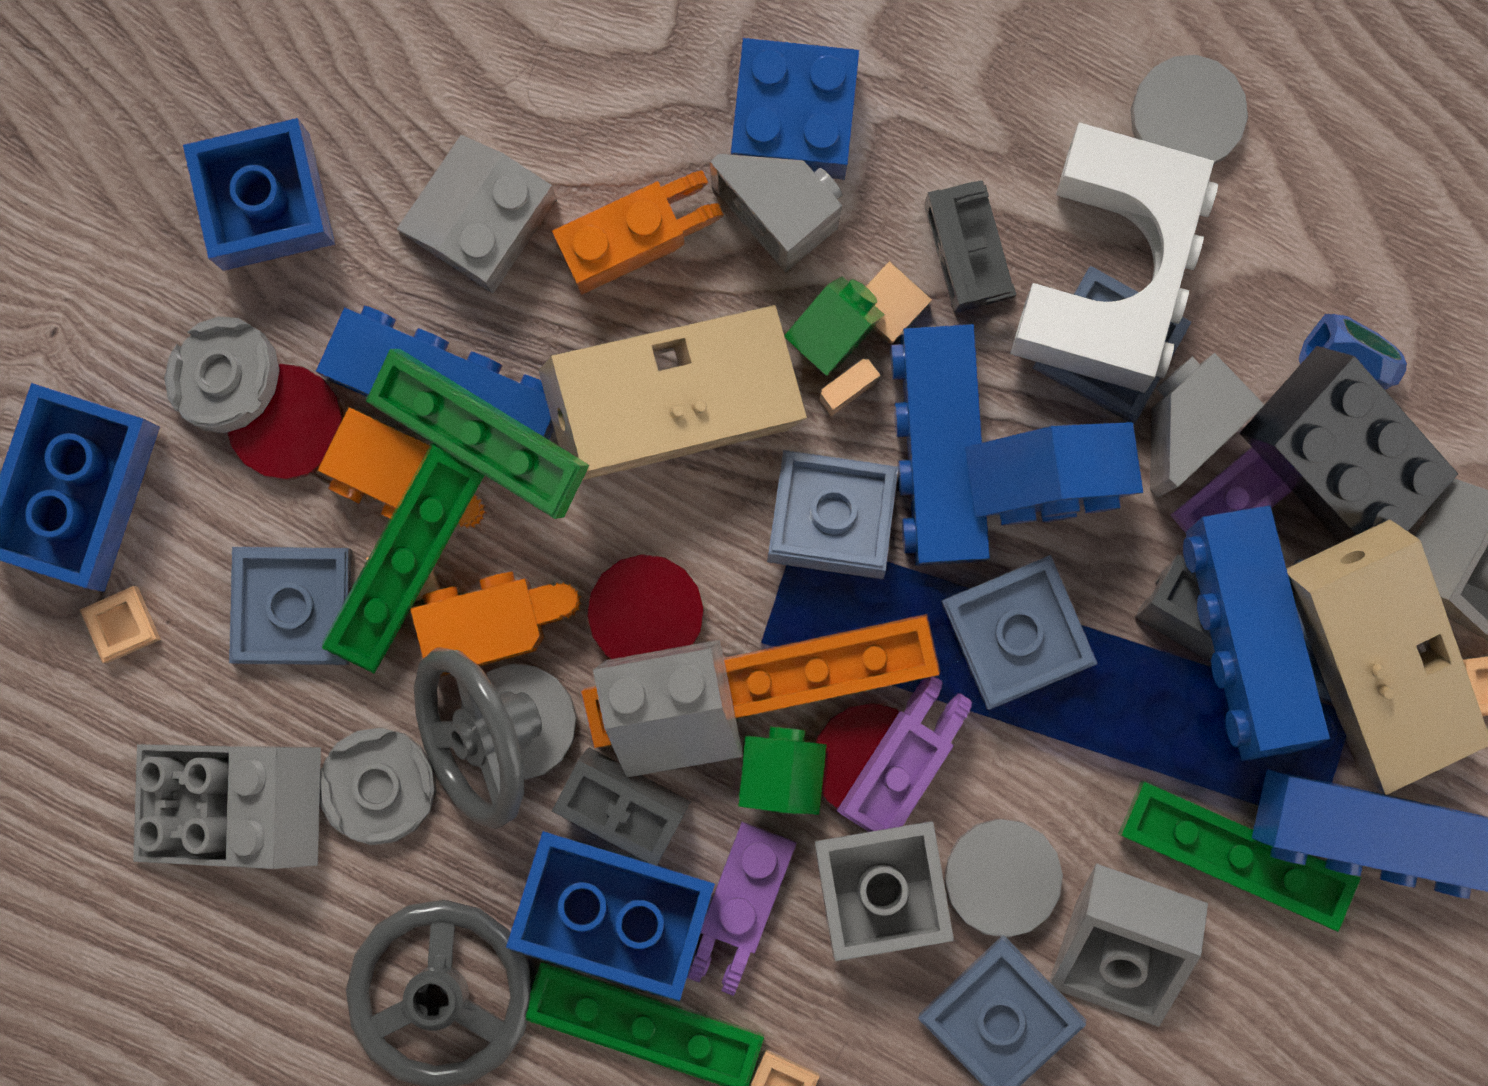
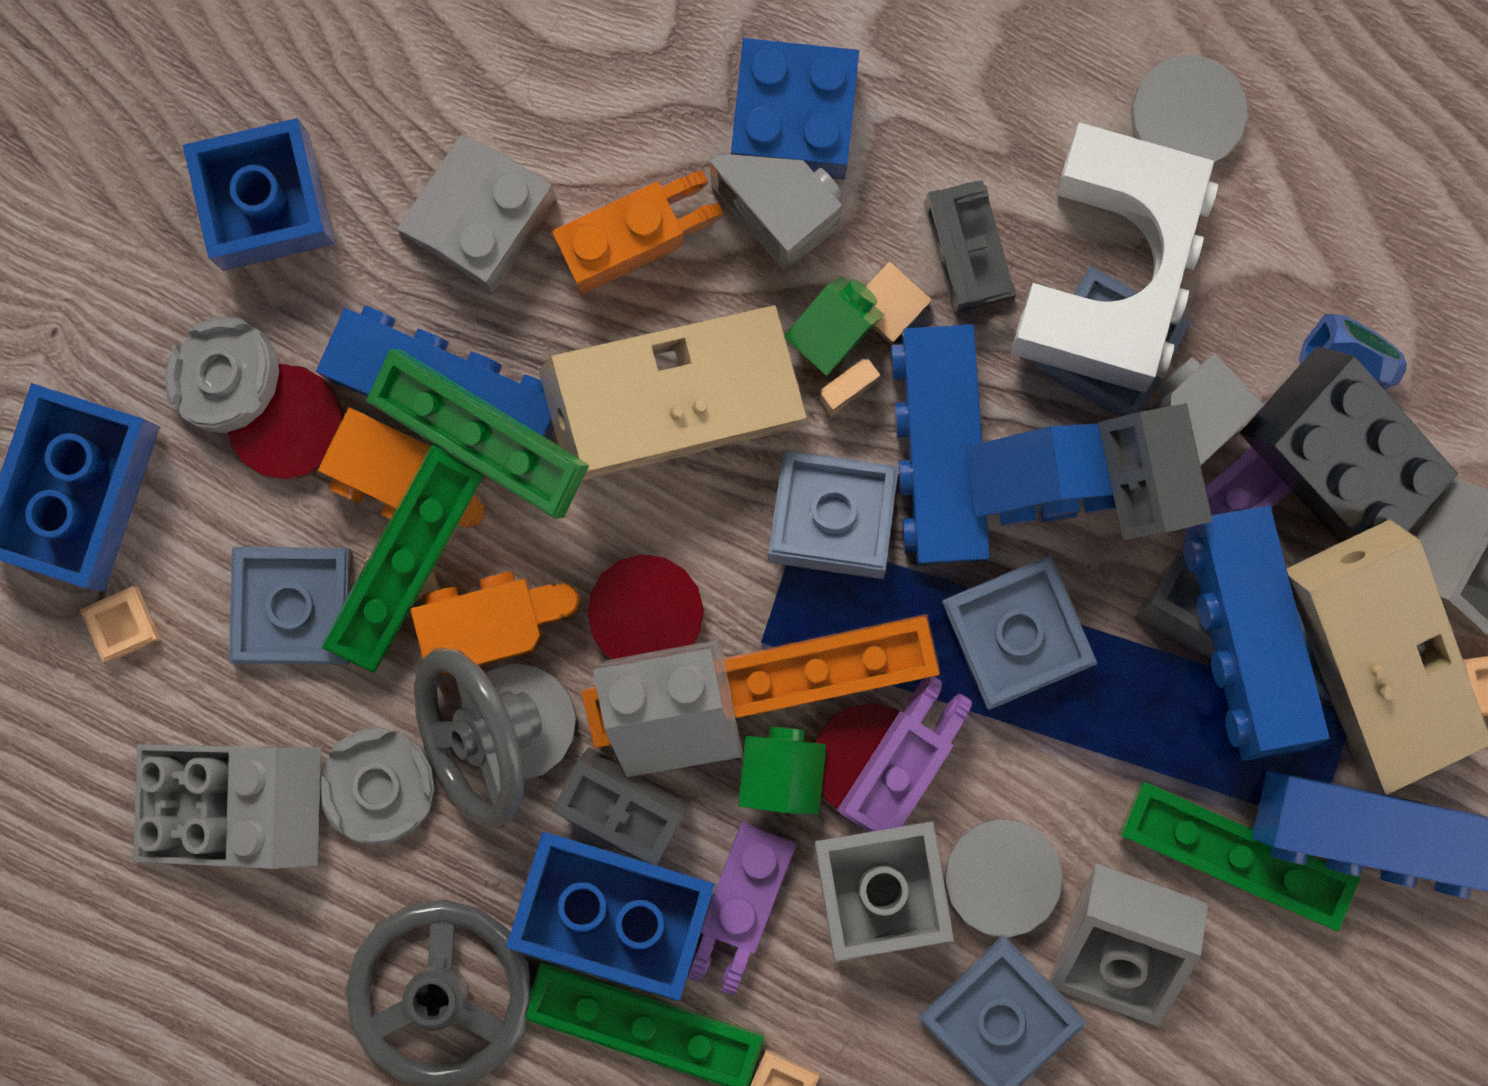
none -> dark grey hinge [1098,403,1213,540]

